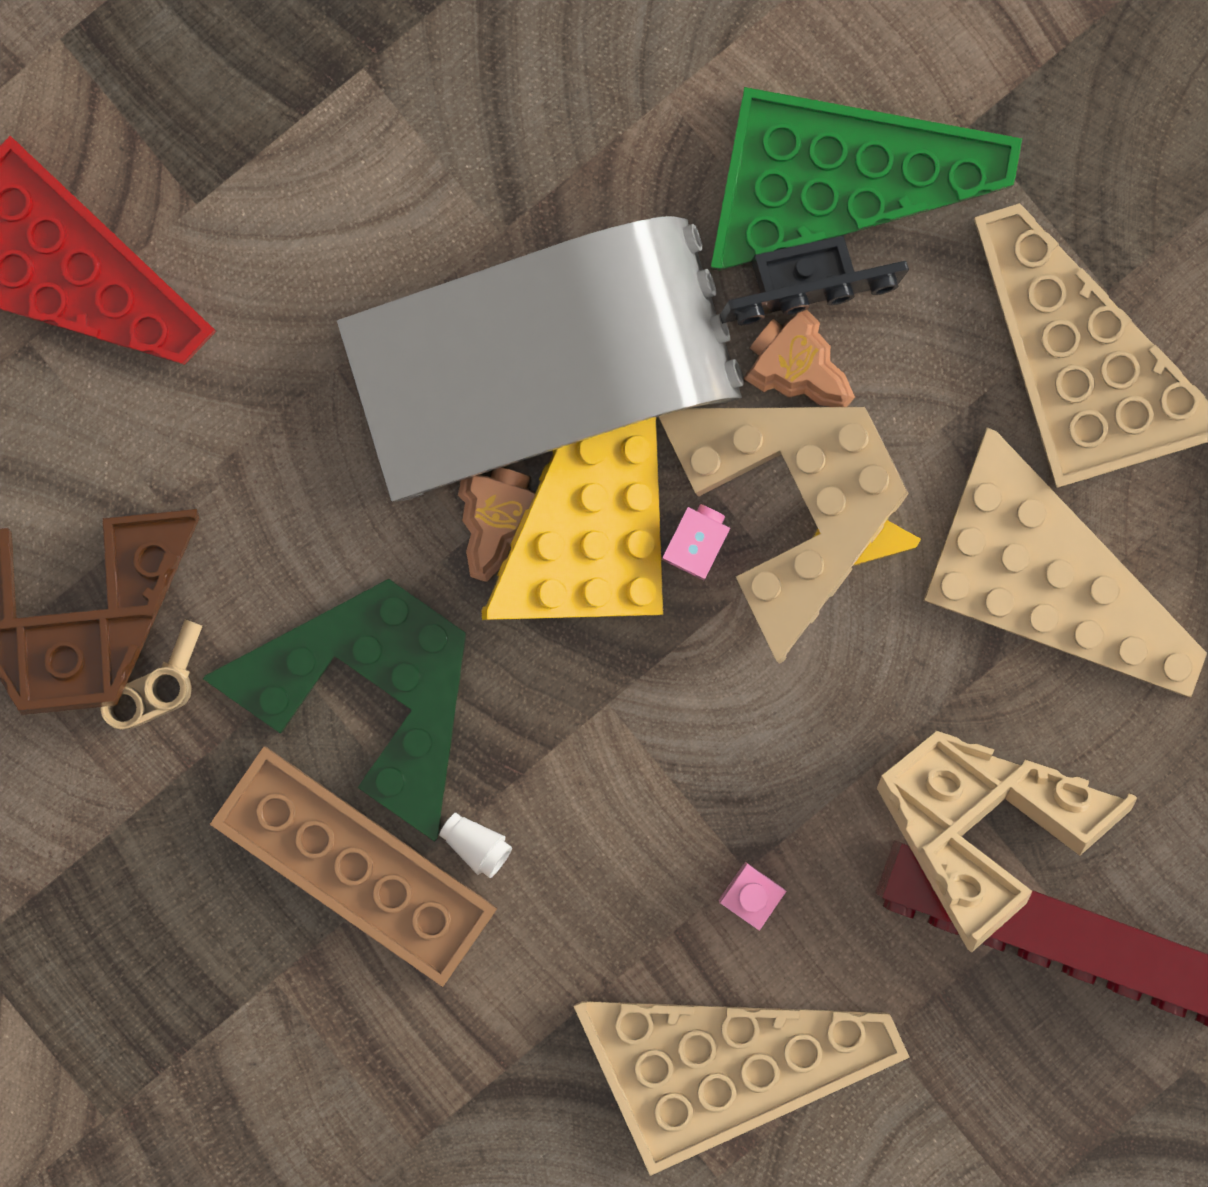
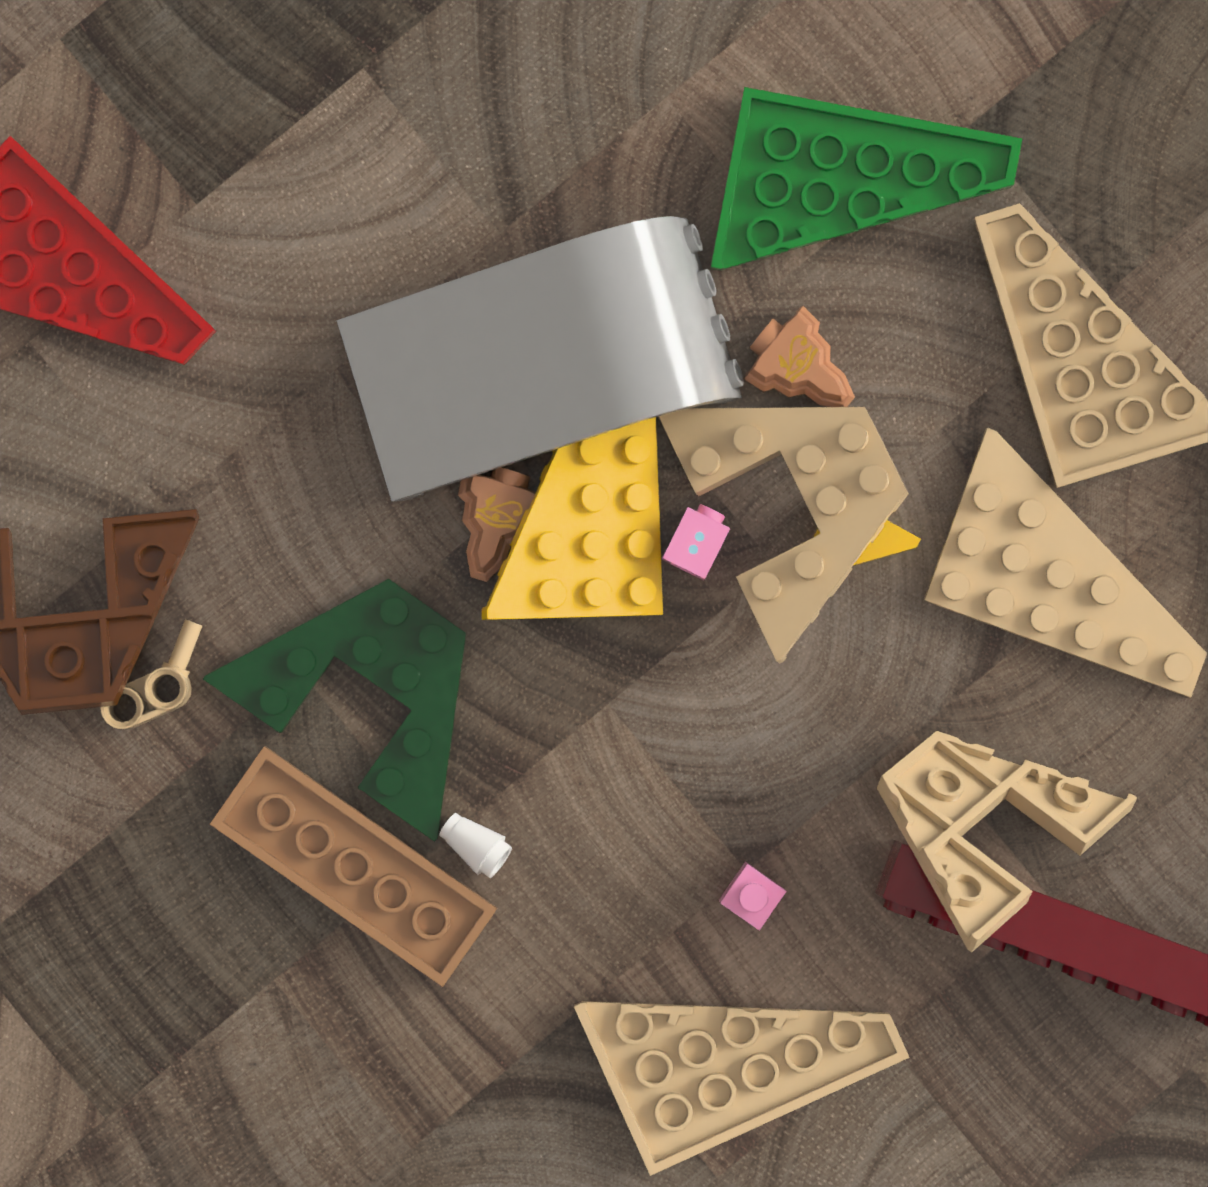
black bracket [720,235,909,326] -> none

